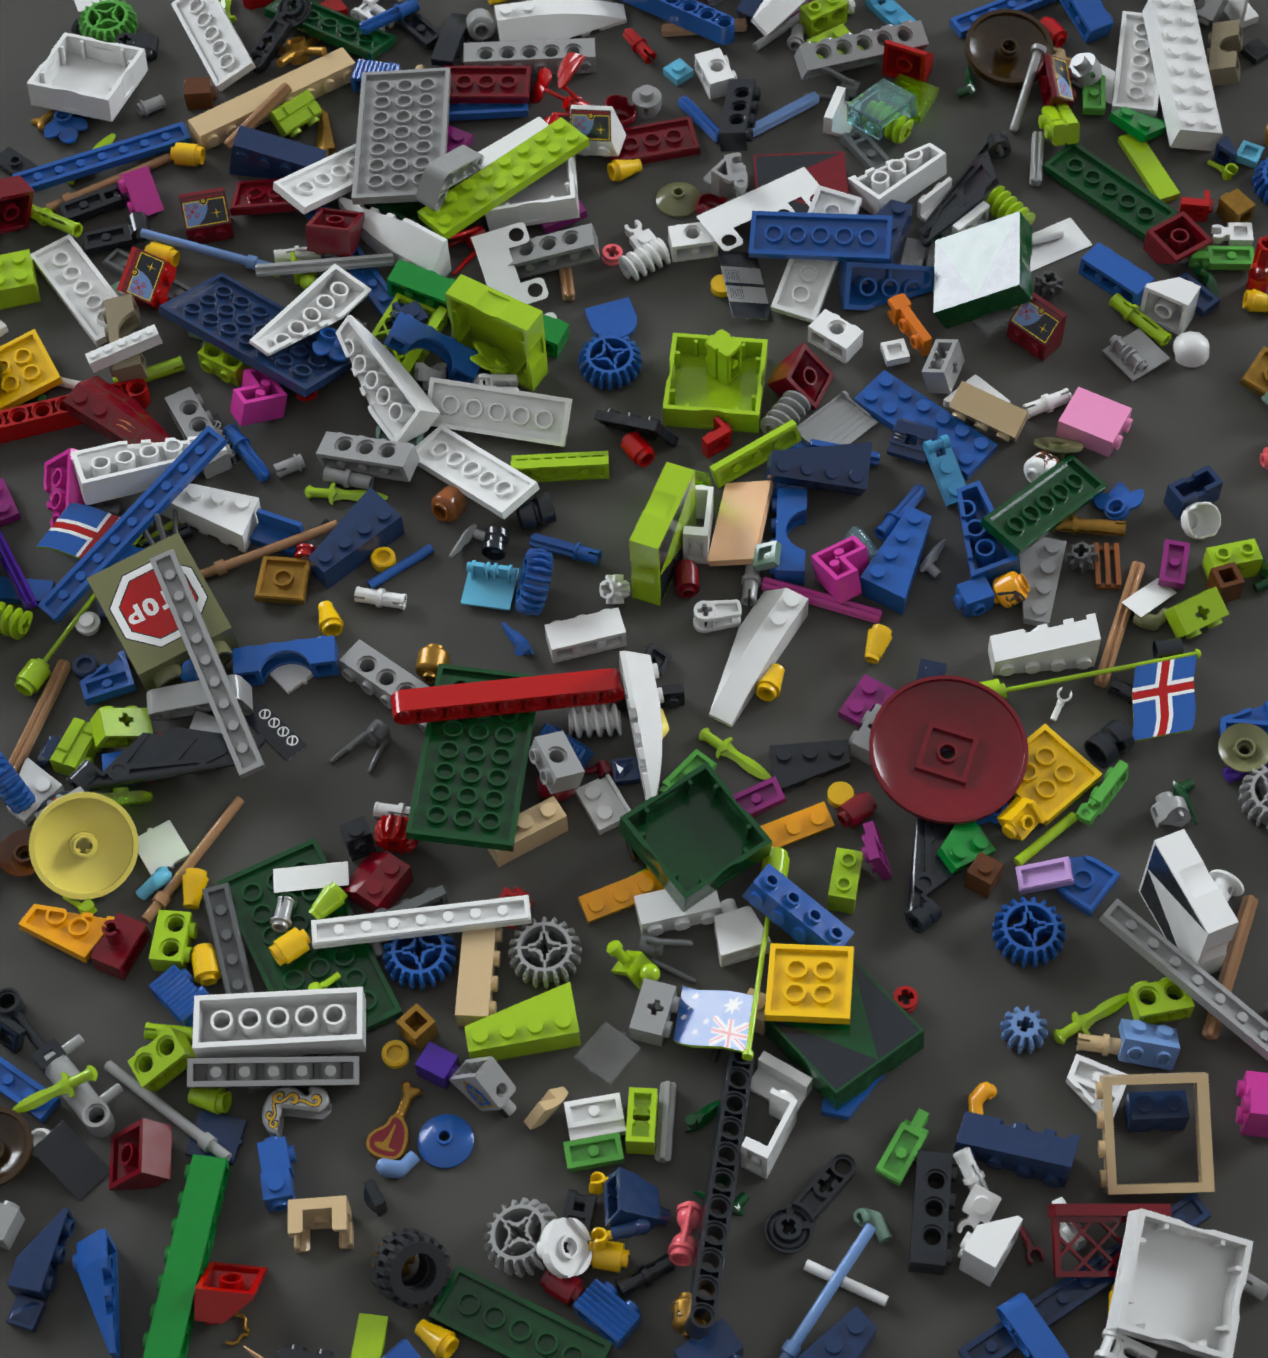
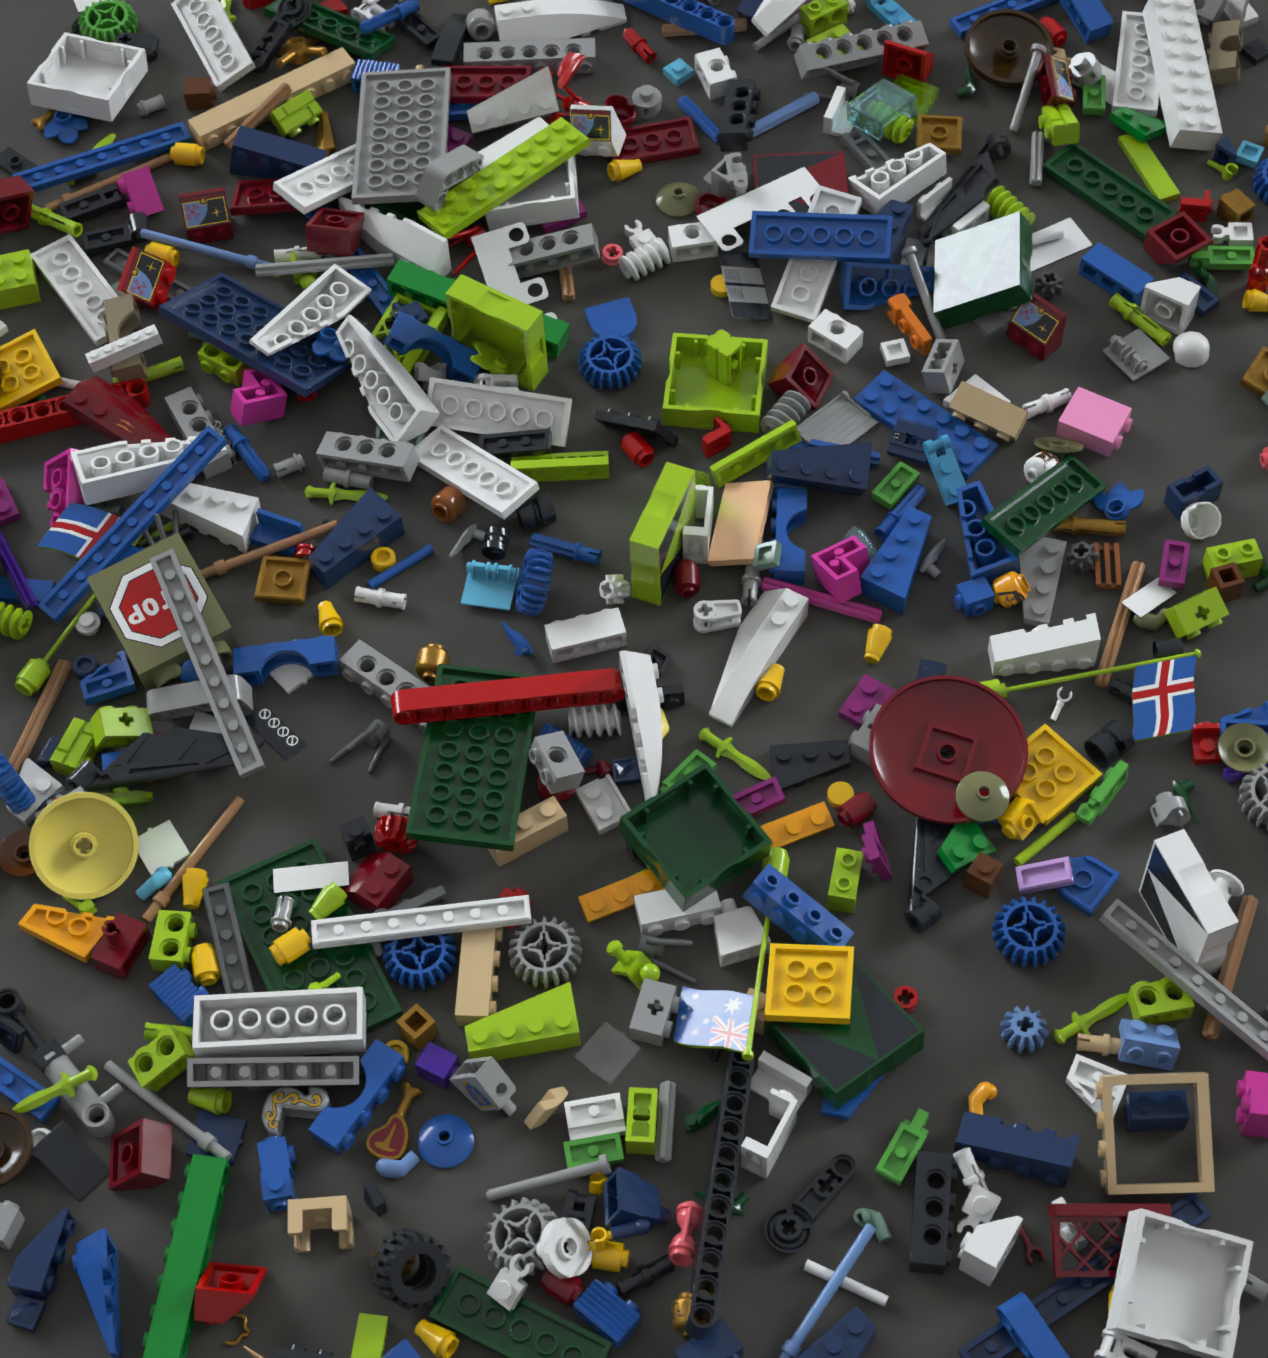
none -> blue arch [308,1039,407,1156]
none -> white wedge [467,66,560,134]
none -> black plate [479,428,552,459]
none -> light grey bar [486,1154,611,1201]
none -> white plate [487,1253,535,1311]
none -> bright green plate [871,461,920,510]
none -> light grey bar [900,246,946,339]
none -> pearl gold plate [916,115,963,156]
none -> olive dish [956,771,1010,822]
none -> red bracket [1189,722,1222,765]

